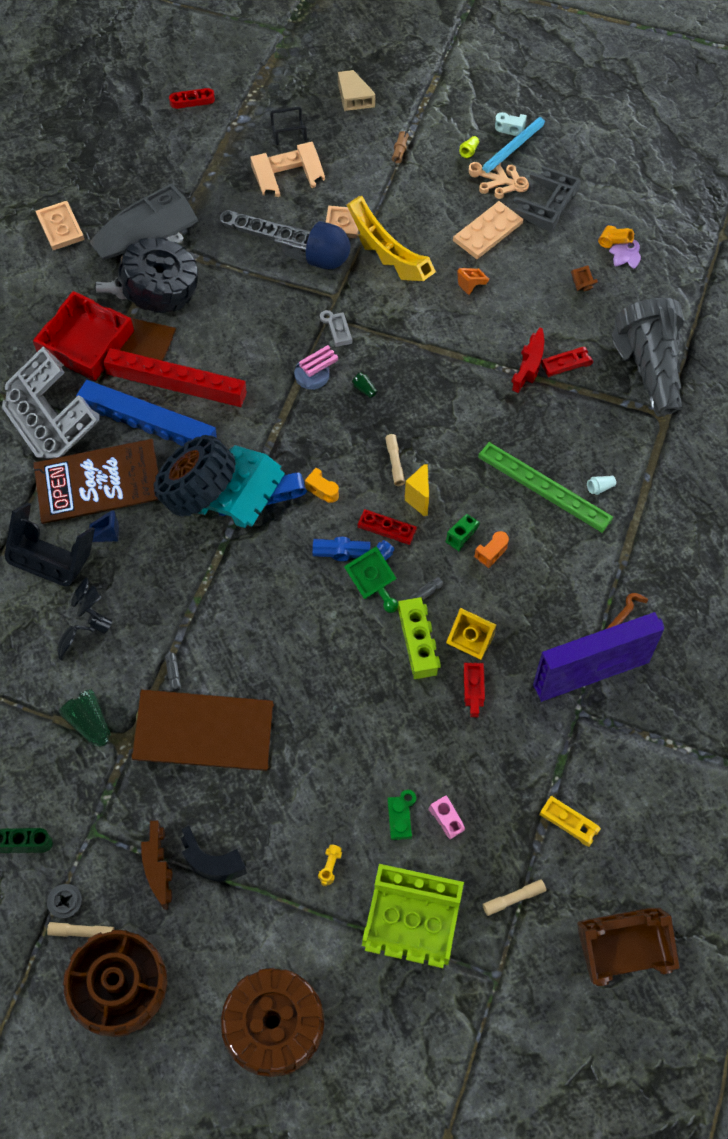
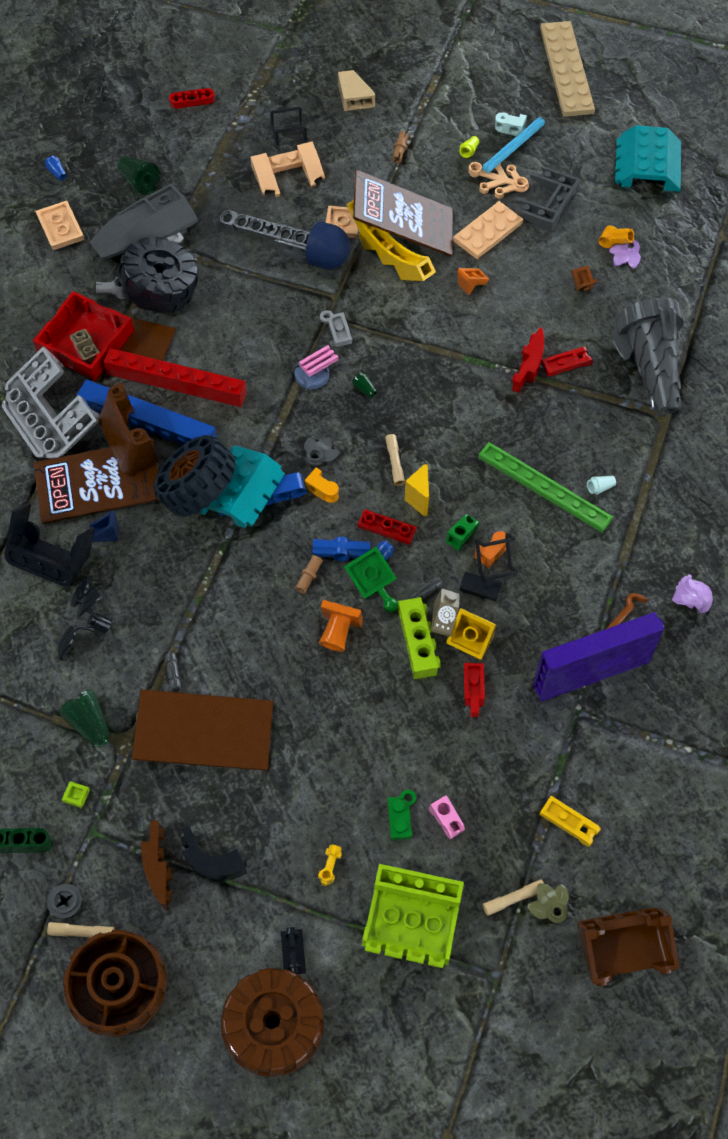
none -> blue cone [45,156,67,181]
none -> lime tile [62,781,90,808]
none -> dark tan slope [70,329,100,364]
none -> reddish brown windscreen [99,382,159,474]
none -> clear green cone [118,156,161,195]
none -> black hinge [281,927,306,974]
none -> medium nougat pin [295,555,323,594]
none -> dark grey plate [304,437,340,466]
none -> orange plant [318,600,363,652]
none -> piece [353,170,453,257]
none -> dark tan slope [431,589,460,637]
none -> black tile [459,572,502,602]
none -> black piece [475,533,519,580]
none -> olive plate [527,883,569,923]
none -> tan plate [540,21,595,117]
none -> teal slope [615,125,681,192]
none -> lavender hair [672,574,713,613]

